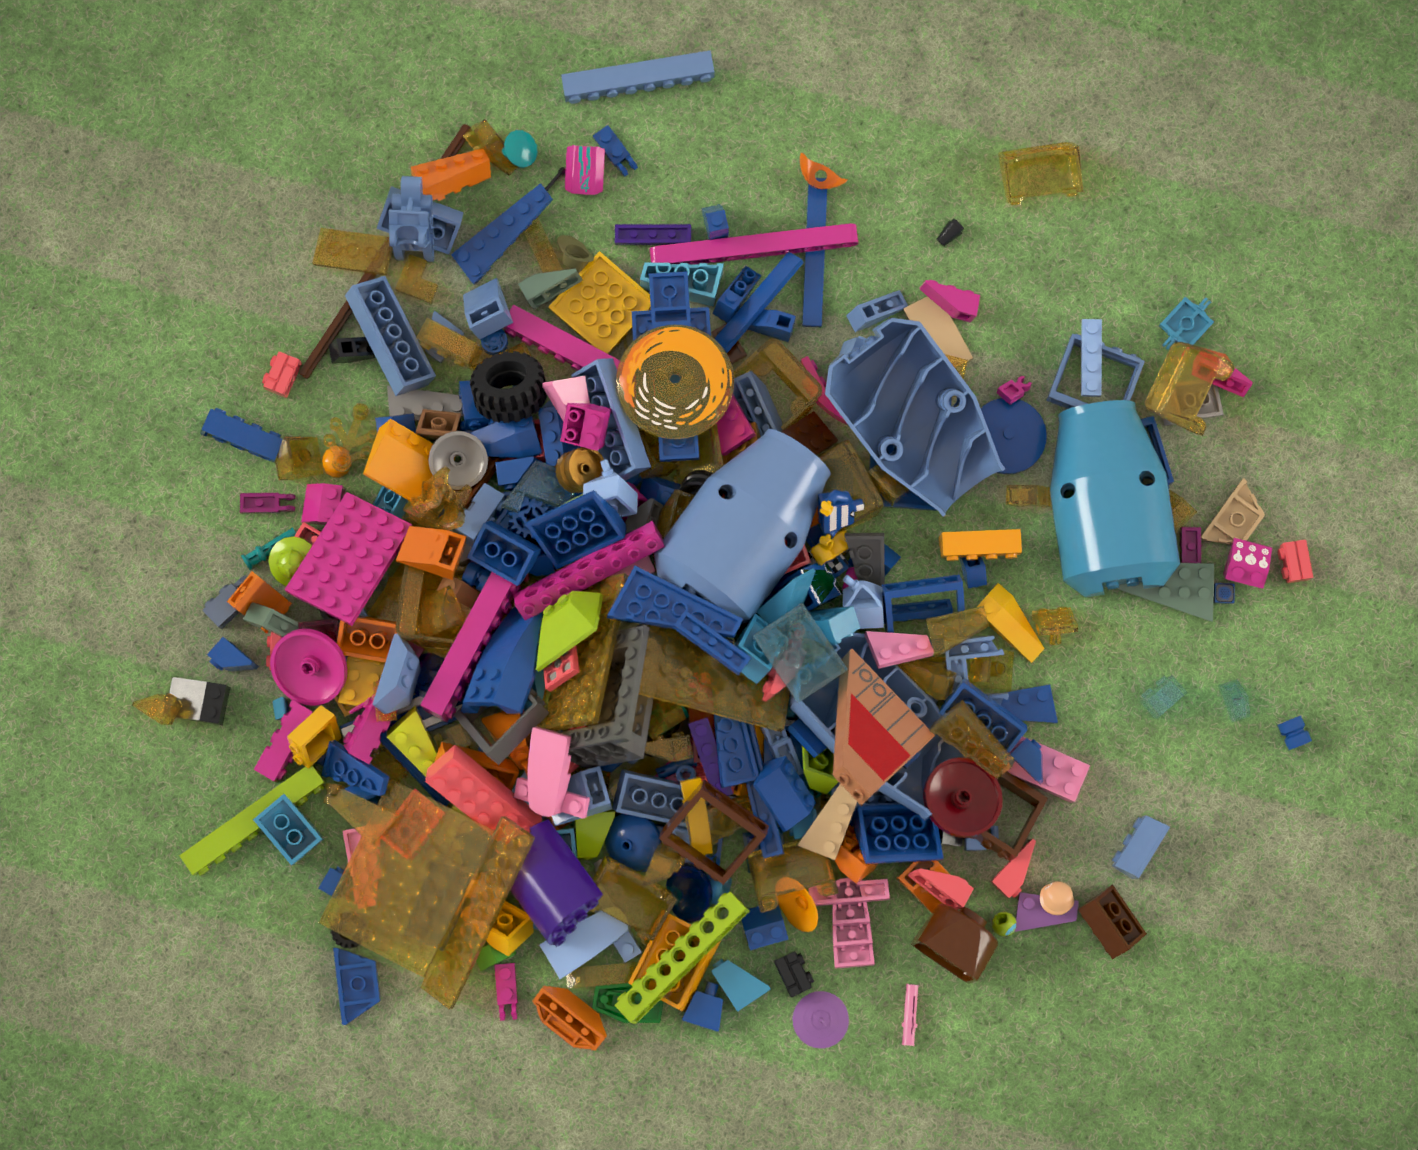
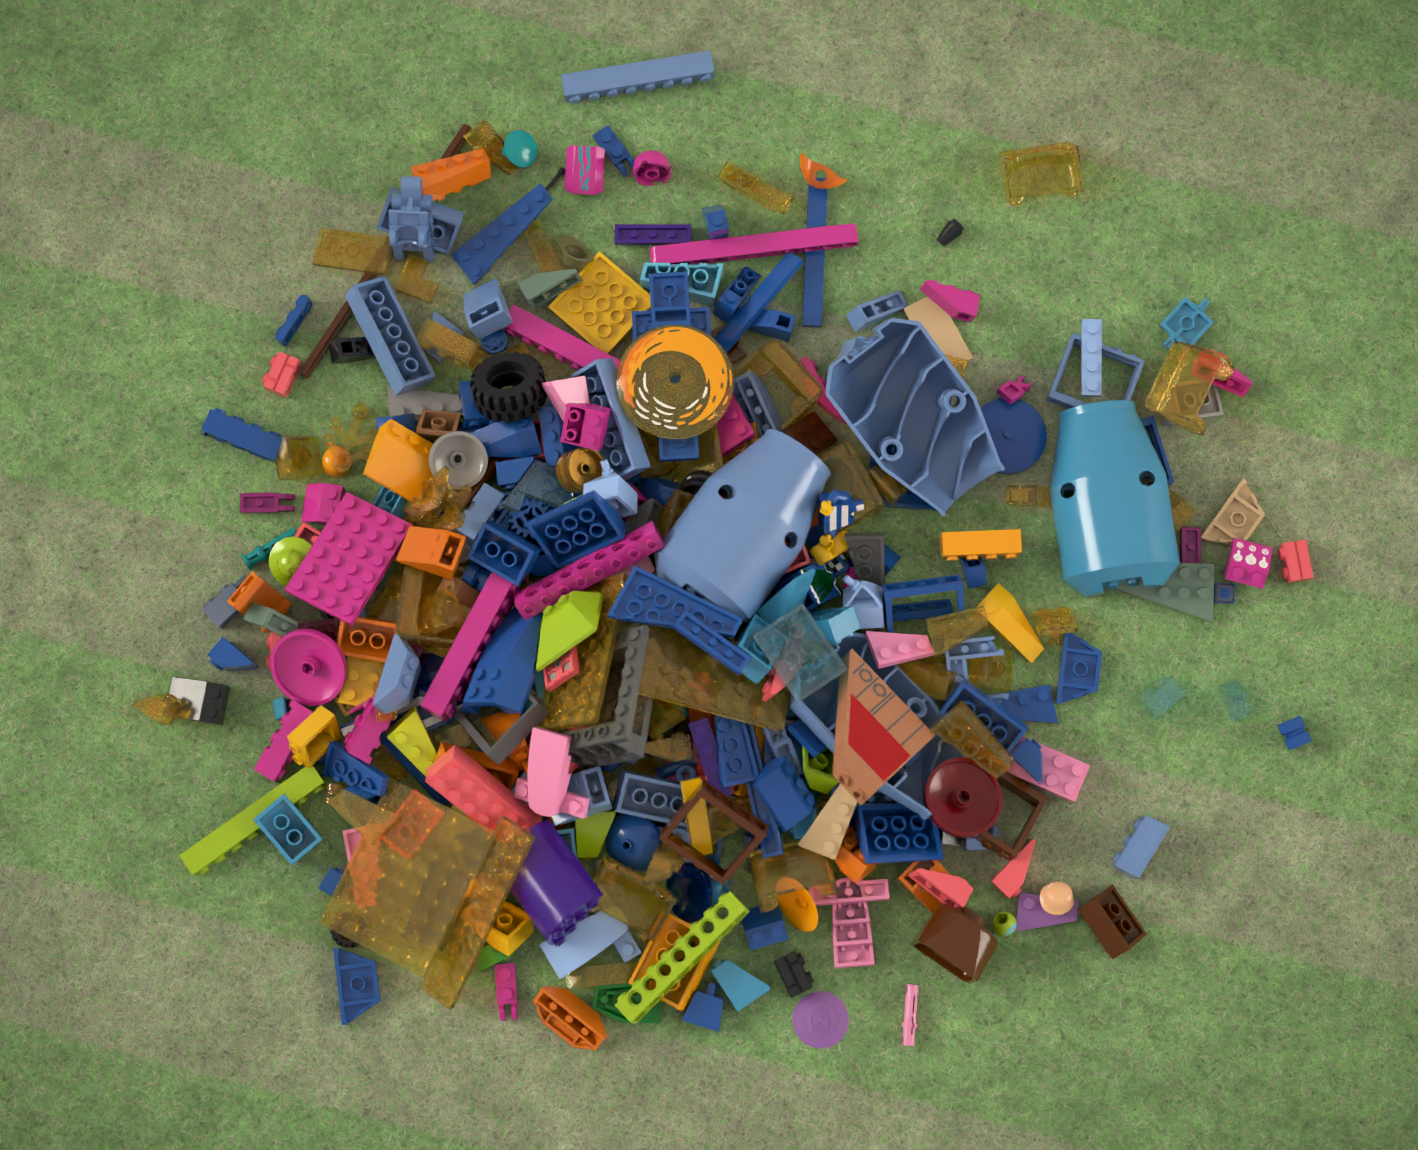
none -> blue hinge [275,295,312,347]
none -> dark pink cylinder [633,150,671,186]
none -> clear yellow slope [717,161,793,215]
none -> blue wing [1055,629,1102,704]

